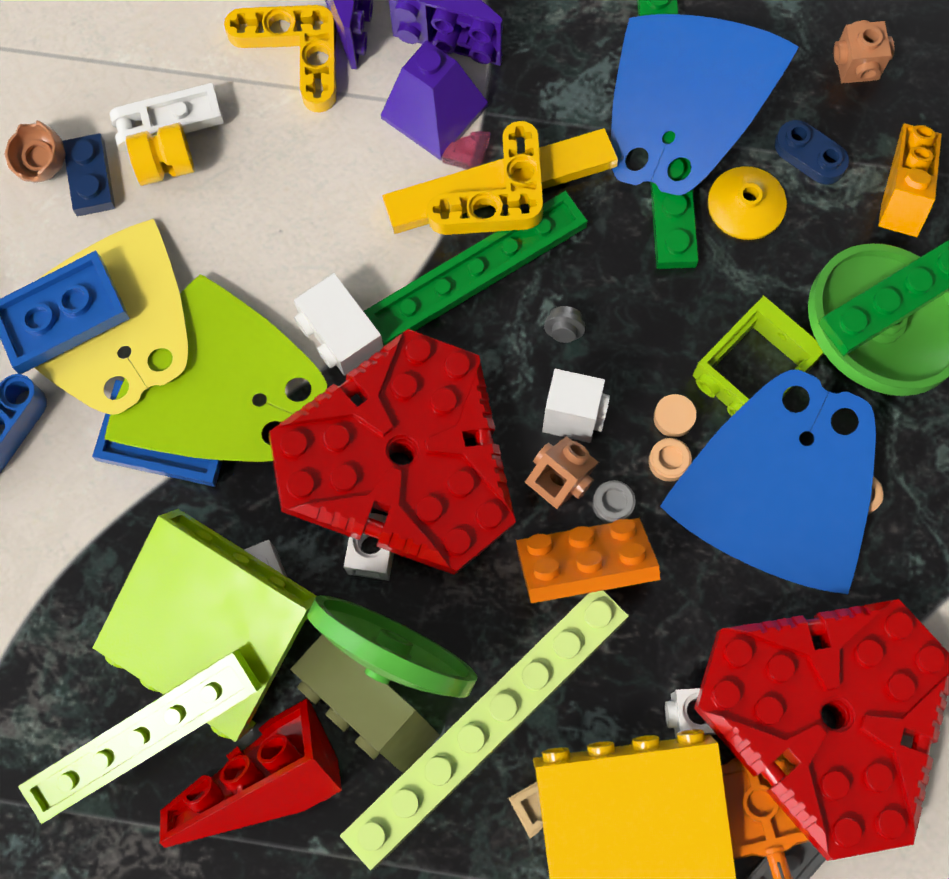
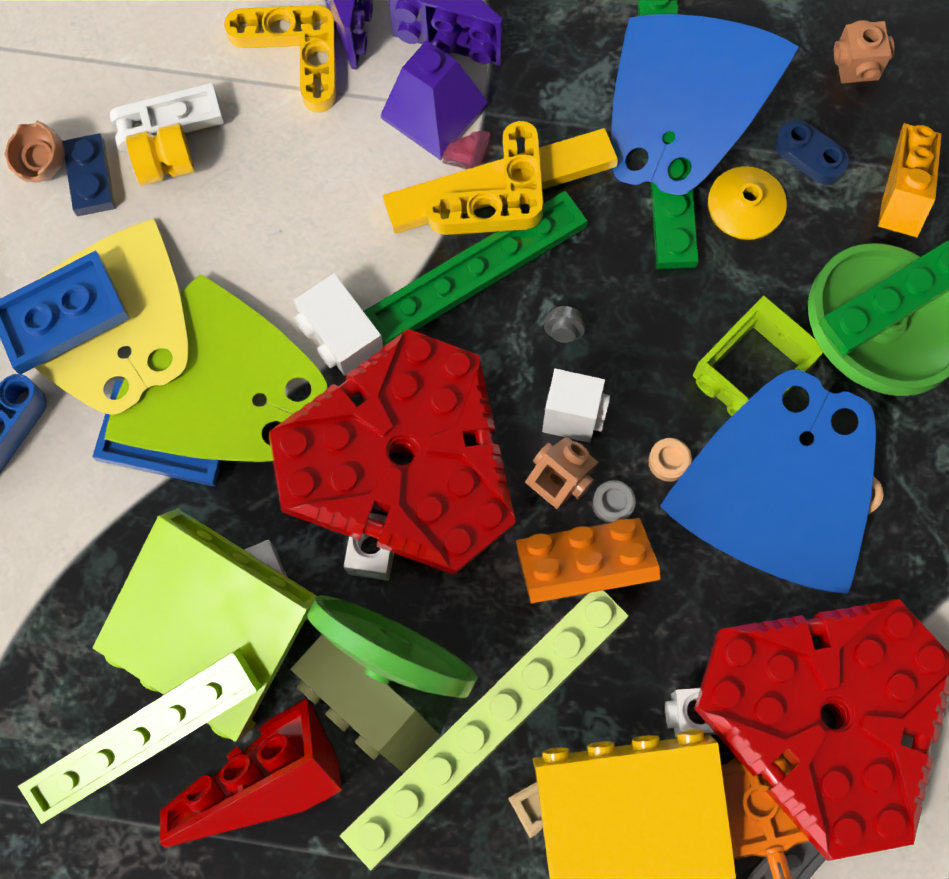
light nougat tile [654,394,696,438] -> none

